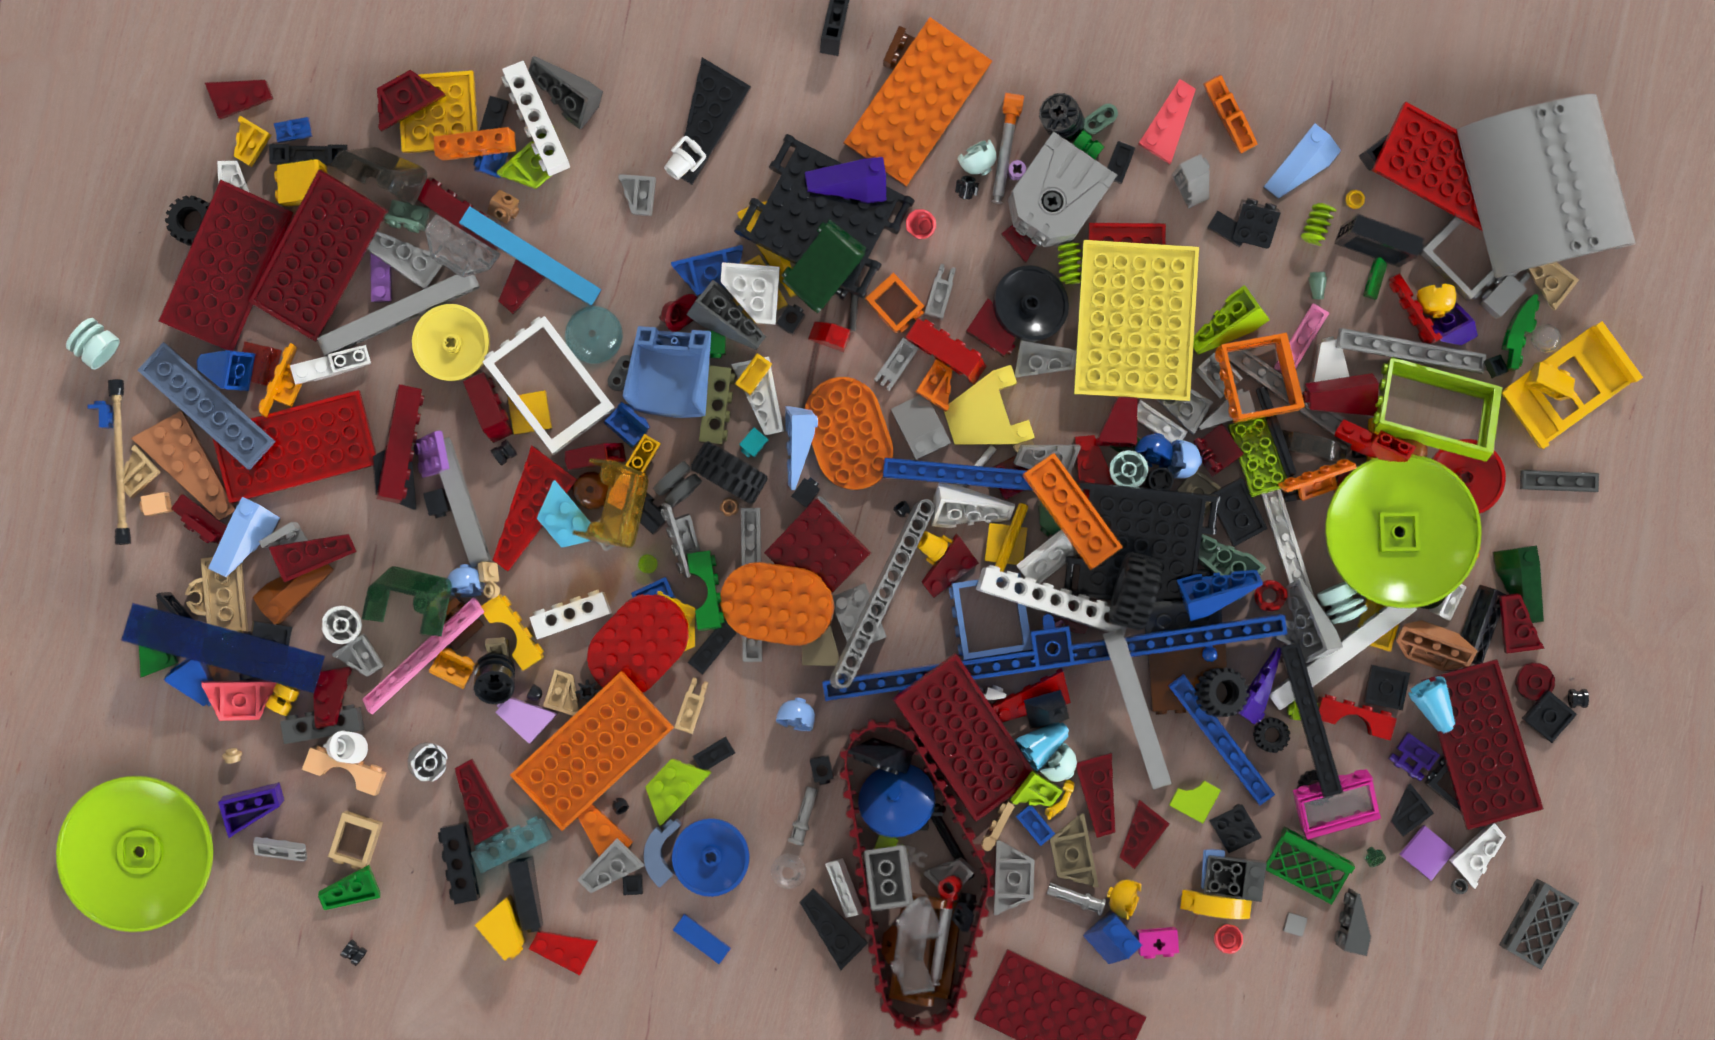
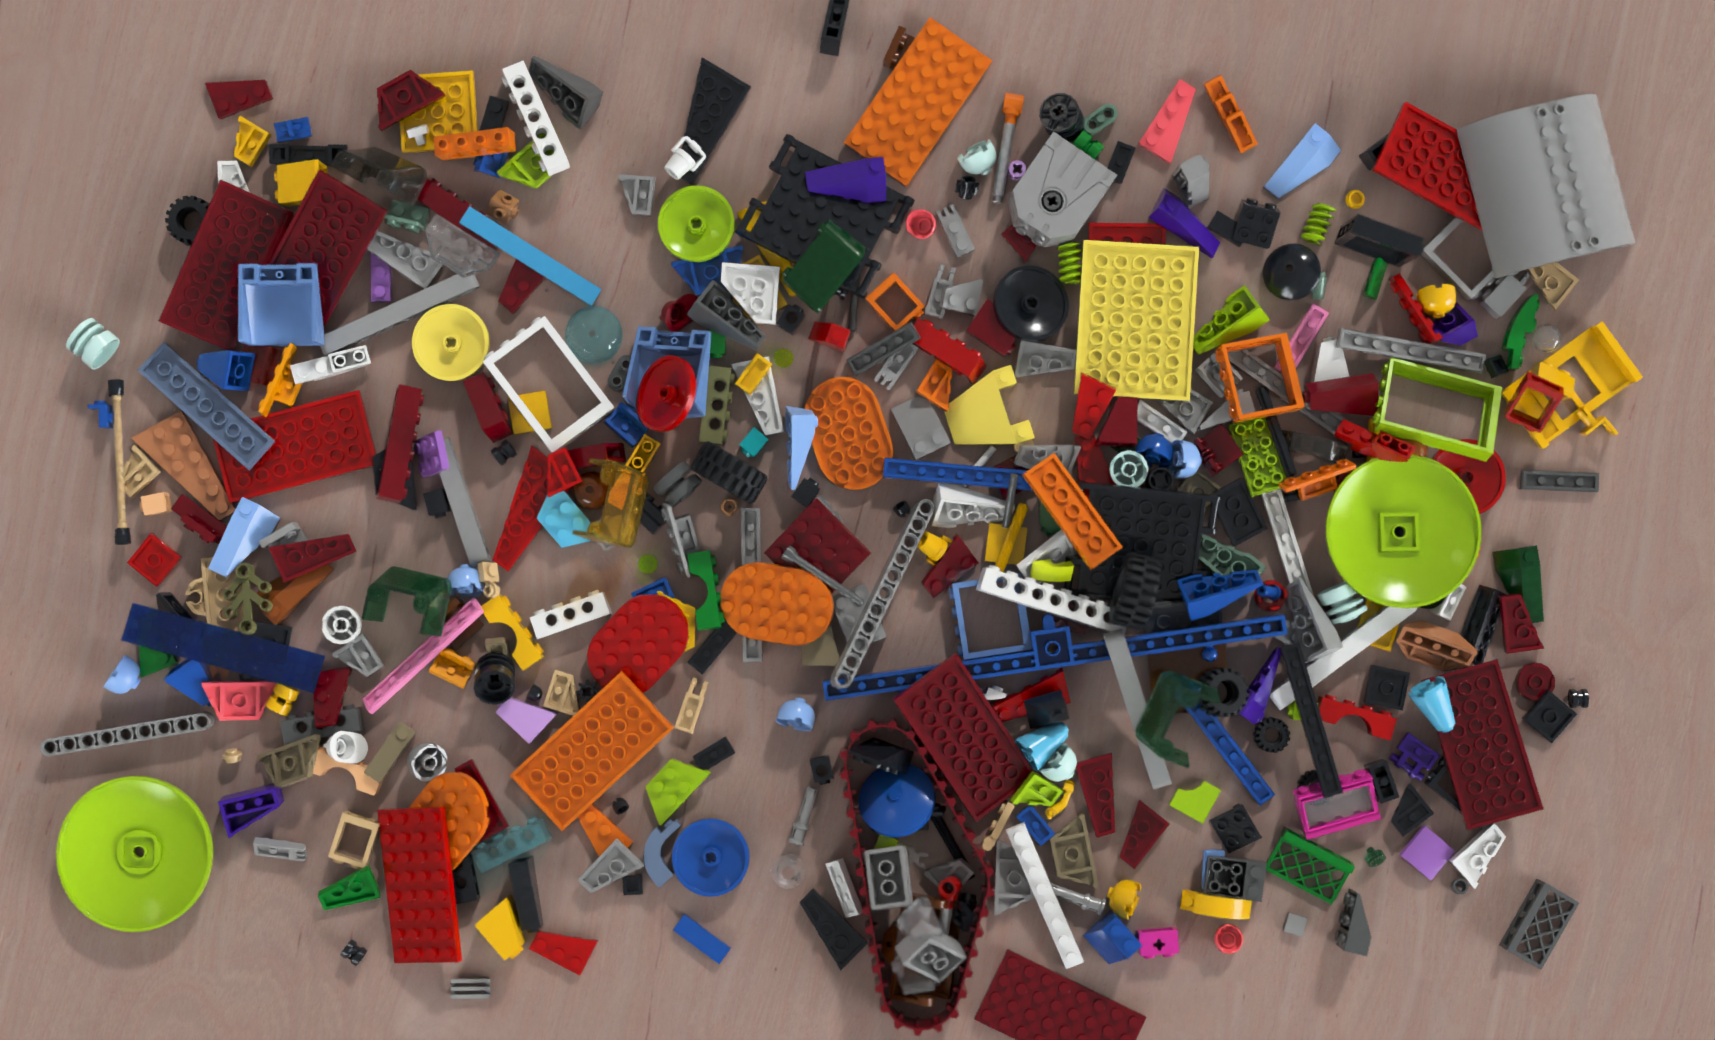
none -> light grey beam [40,712,215,756]
none -> light blue cylinder [104,655,141,694]
none -> red tile [127,533,182,587]
none -> olive plant [223,563,273,635]
none -> medium blue windscreen [238,263,325,347]
none -> dark tan wing [257,734,321,788]
none -> dark tan slope [364,721,416,784]
none -> red plate [377,806,462,963]
none -> white tile [407,124,429,146]
none -> orange plate [408,772,489,870]
none -> light grey tile [451,978,491,999]
none -> red wing [547,446,582,498]
none -> red dish [637,355,696,432]
none -> lime dish [658,185,735,262]
none -> clear neon green tile [774,348,794,368]
none -> dark grey piece [781,546,864,606]
none -> dark grey tile [846,321,921,376]
none -> light grey brick [895,922,967,983]
none -> light grey hinge [935,203,975,258]
none -> light grey wing [939,279,983,316]
none -> dark grey bar [1002,474,1018,528]
none -> white plate [1006,822,1084,969]
none -> neon yellow slope [1030,559,1074,582]
none -> red wing [1072,372,1116,440]
none -> clear green windscreen [1135,671,1220,768]
none -> dark purple wedge [1148,188,1220,258]
none -> blue pin [1257,584,1281,600]
none -> black dish [1263,244,1321,301]
none -> black brick [1363,759,1399,804]
none -> red window [1505,371,1564,433]
none -> yellow bracket [1575,406,1618,436]

